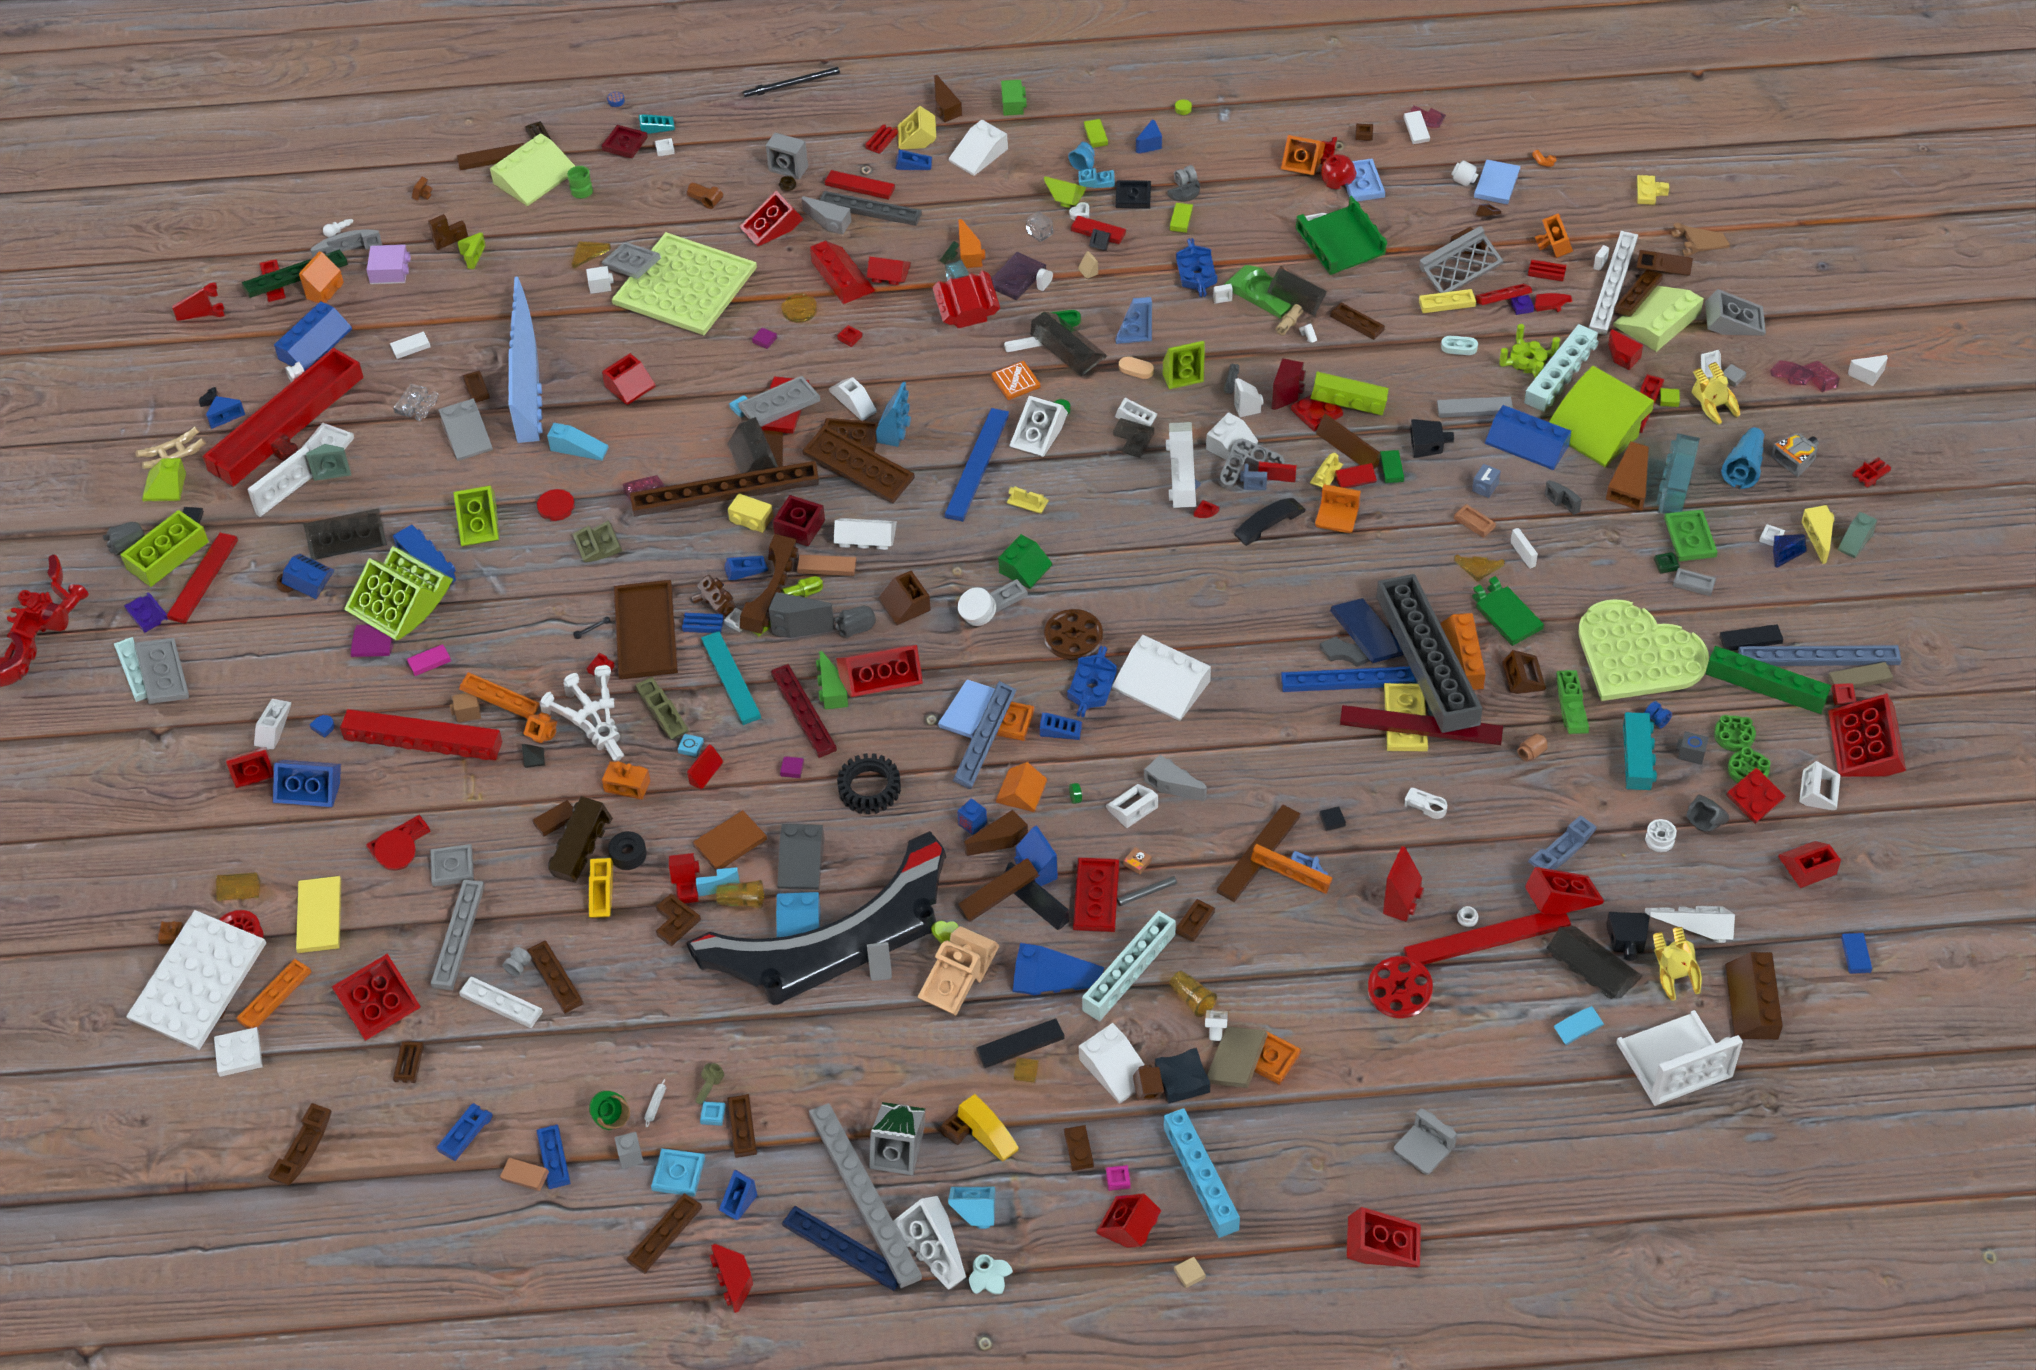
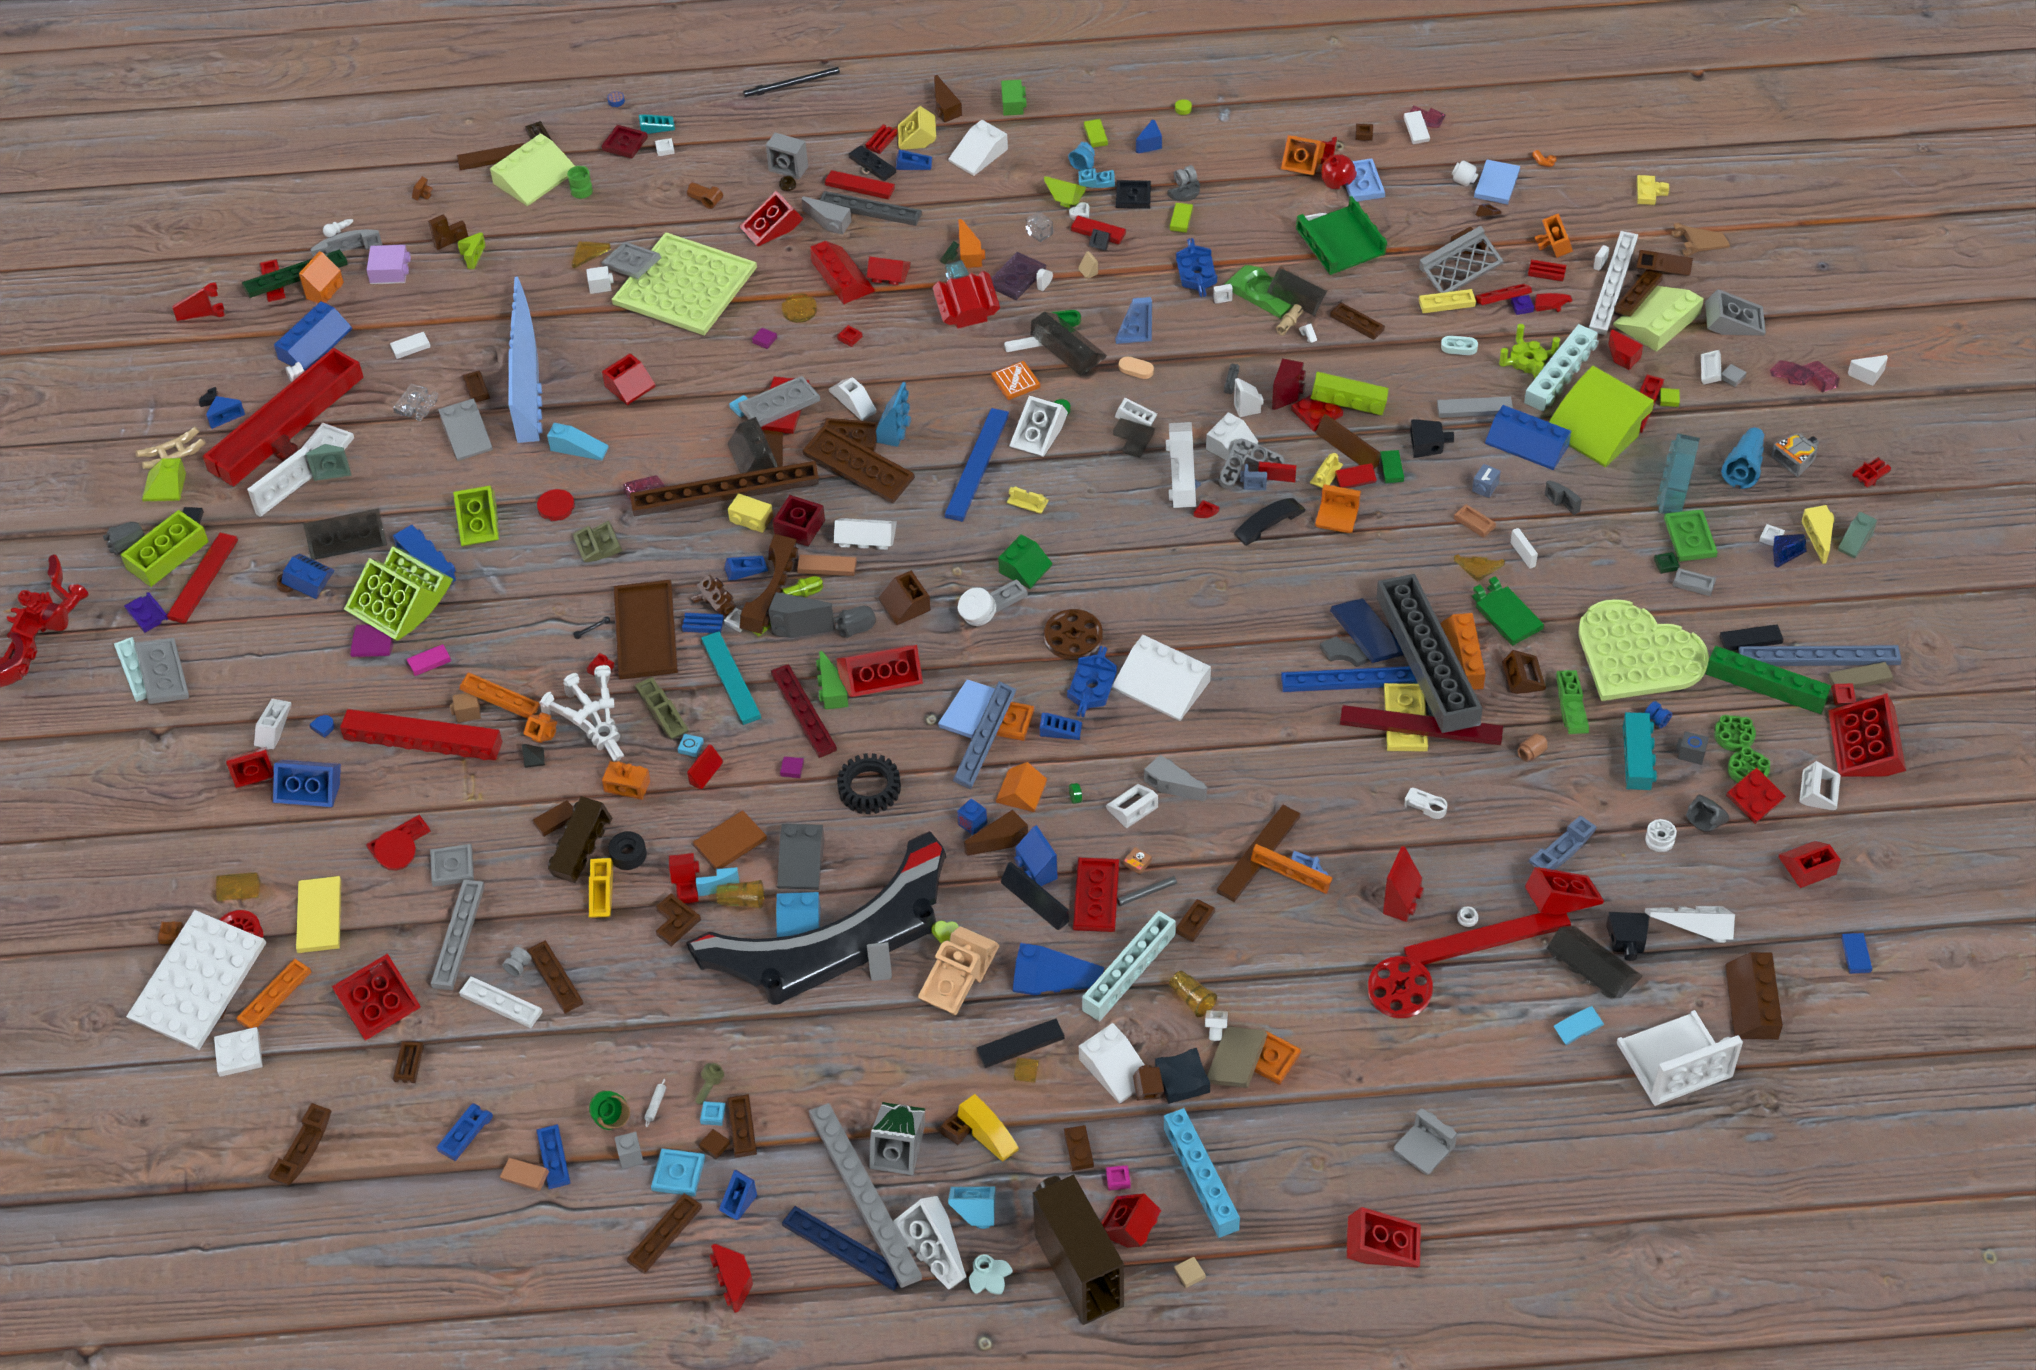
reddish brown tile [958,858,1040,922] -> none
lime slope [1163,341,1205,389] -> none
black tile [1319,806,1346,831] -> none
dark orange slope [1606,441,1649,511] -> none
light yellow piece [1653,927,1702,1001] -> none
light yellow piece [1692,362,1740,425] -> none
none -> reddish brown tile [699,1129,730,1159]
none -> black plate [849,145,896,181]
none -> dark brown brick [1032,1174,1124,1325]

